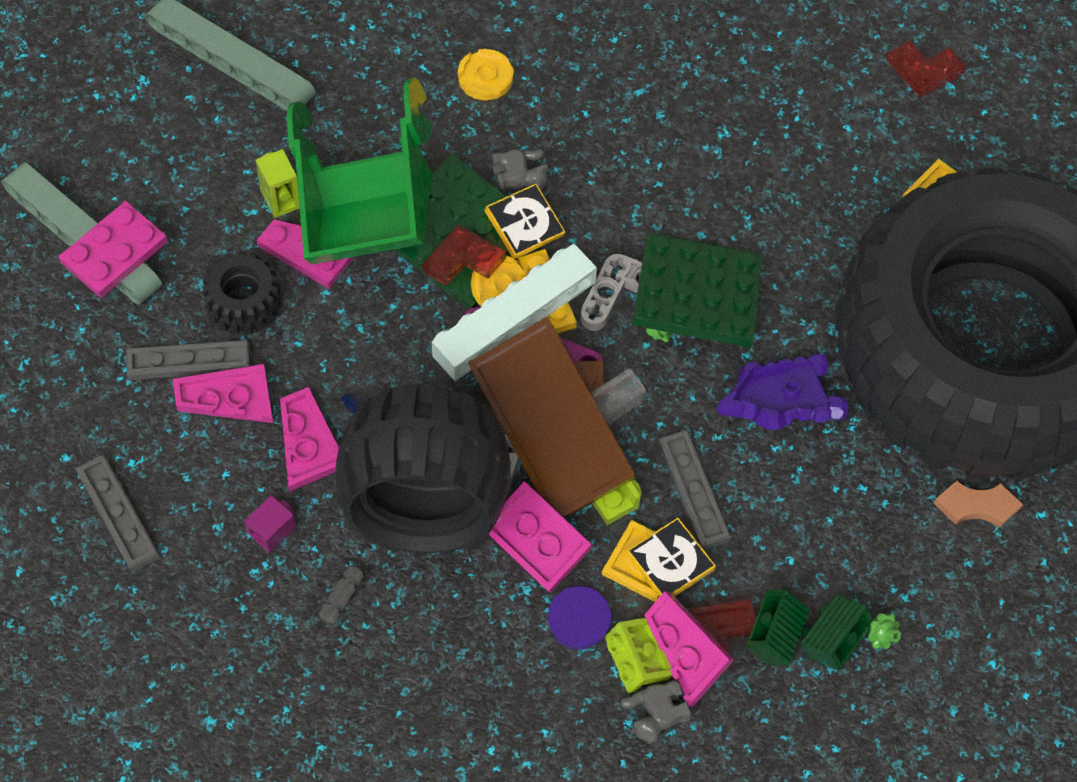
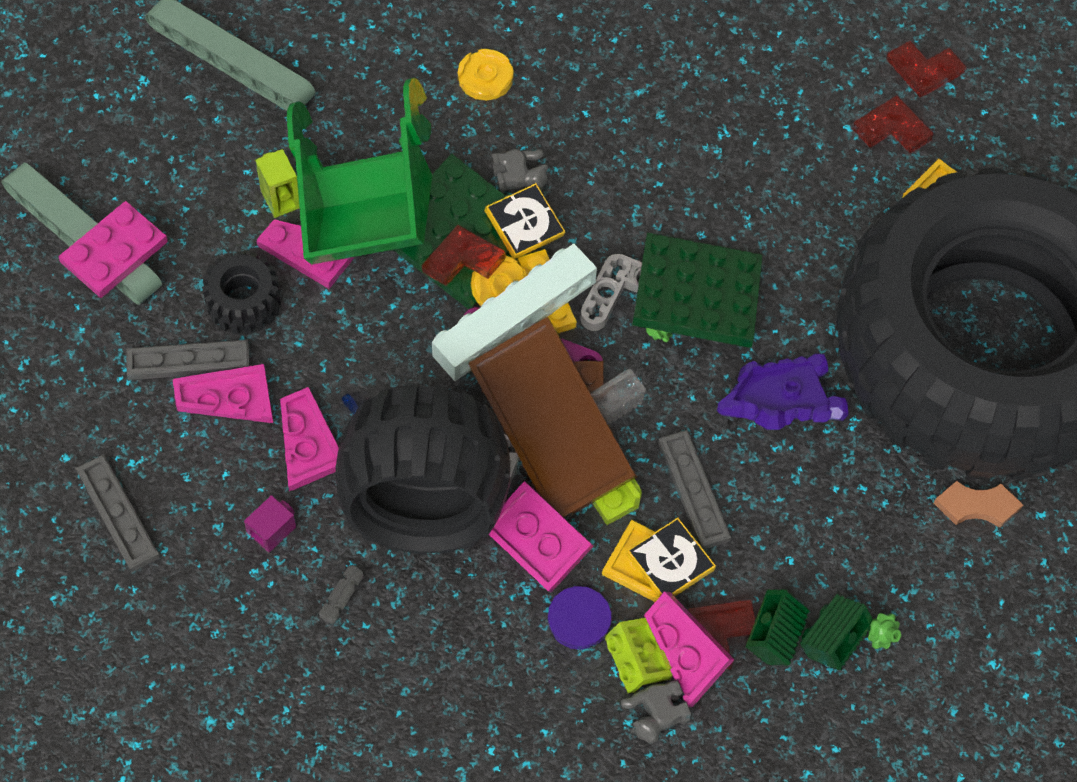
none -> clear red plate [852,95,934,154]

